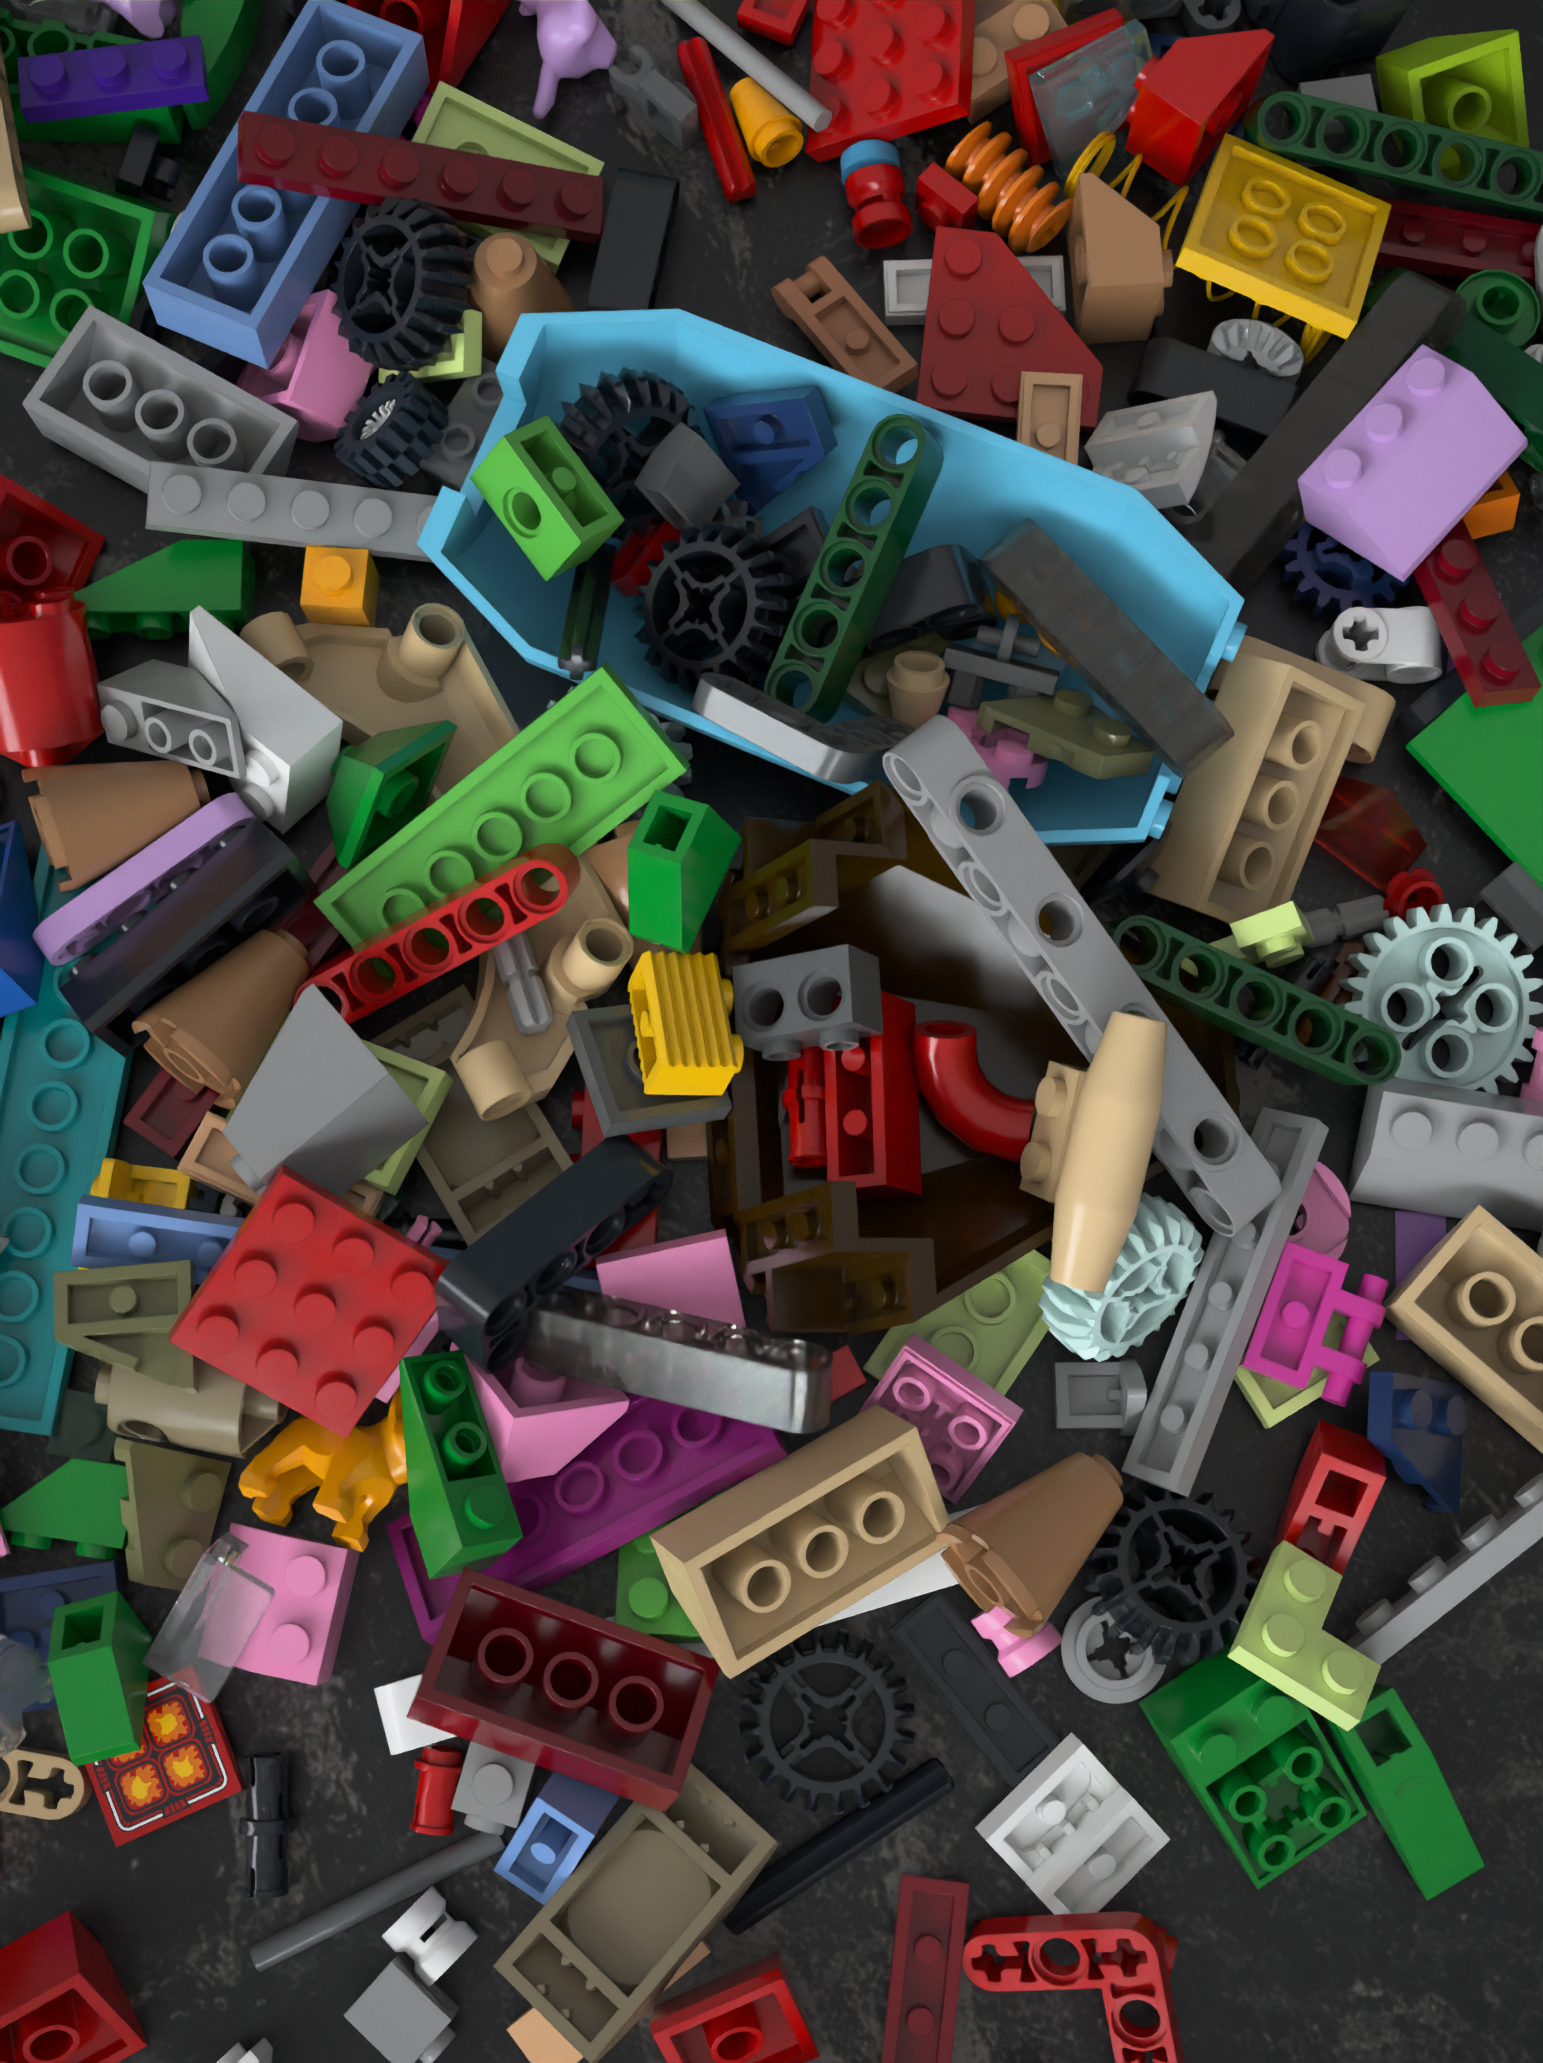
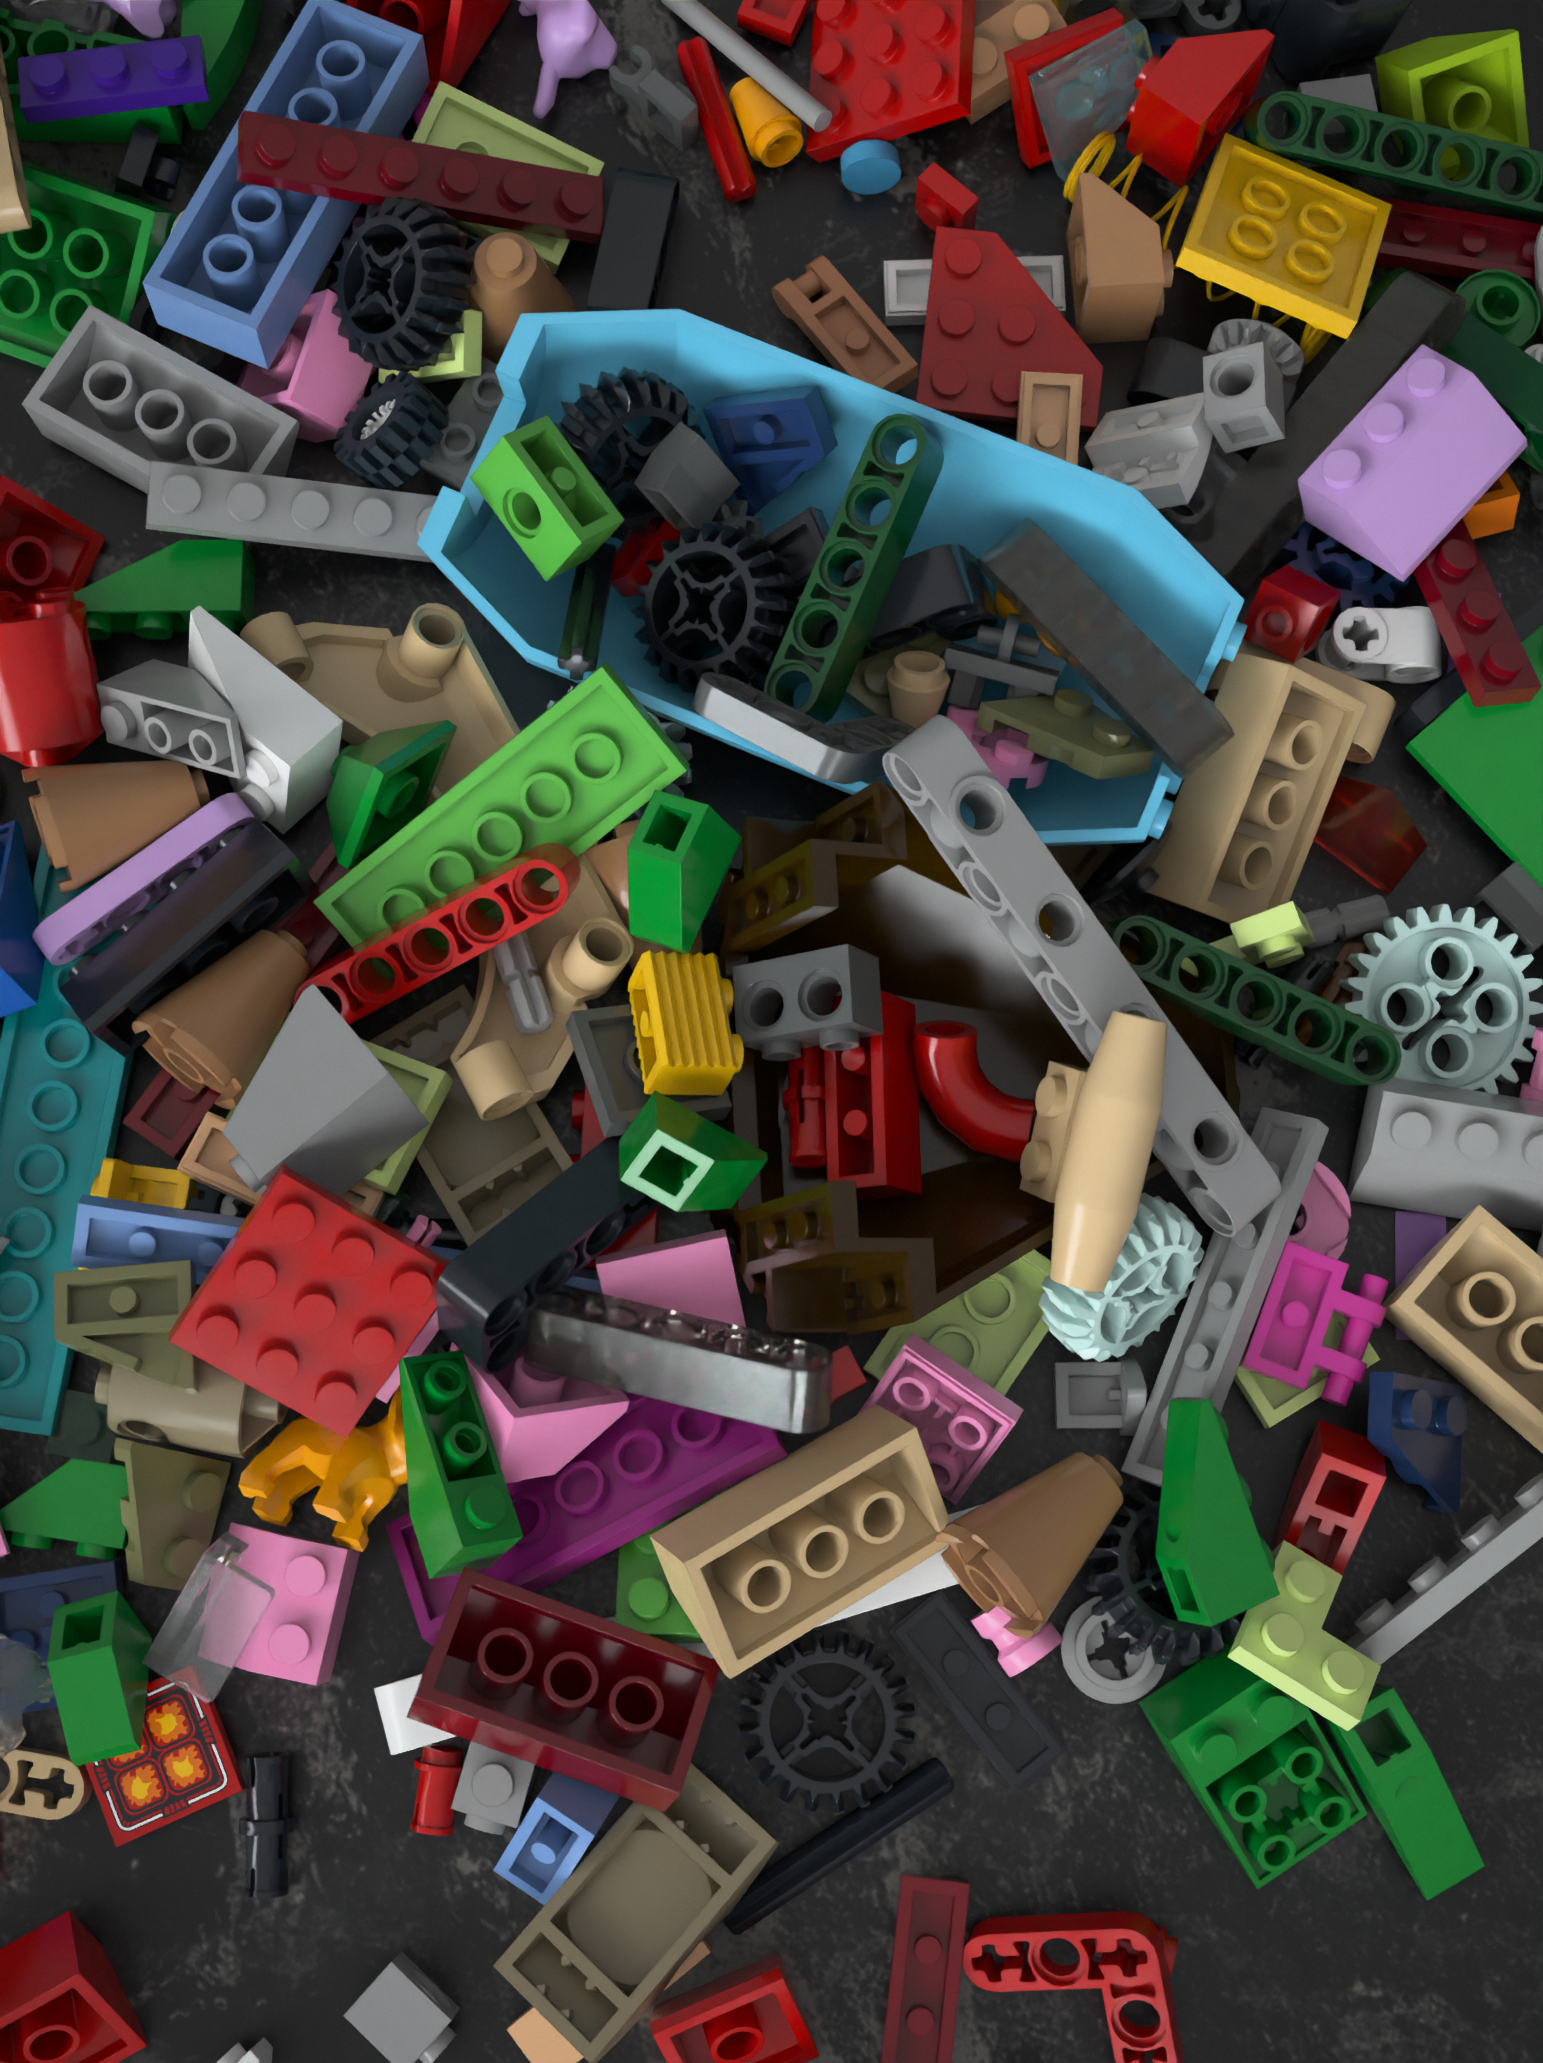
dark grey bar [249,1831,507,1972] -> none
light orange brick [300,546,380,627] -> none
white wheel [382,1886,479,1988] -> none
red wheel [845,164,913,249] -> none
orange piece [944,121,1073,253] -> none
white slope [975,1732,1170,1915] -> none
red plate [1383,867,1444,924] -> none
none -> green slope [619,1090,768,1212]
none -> green slope [1155,1397,1280,1627]
none -> light grey brick [1203,341,1285,453]
none -> red brick [1243,565,1342,663]

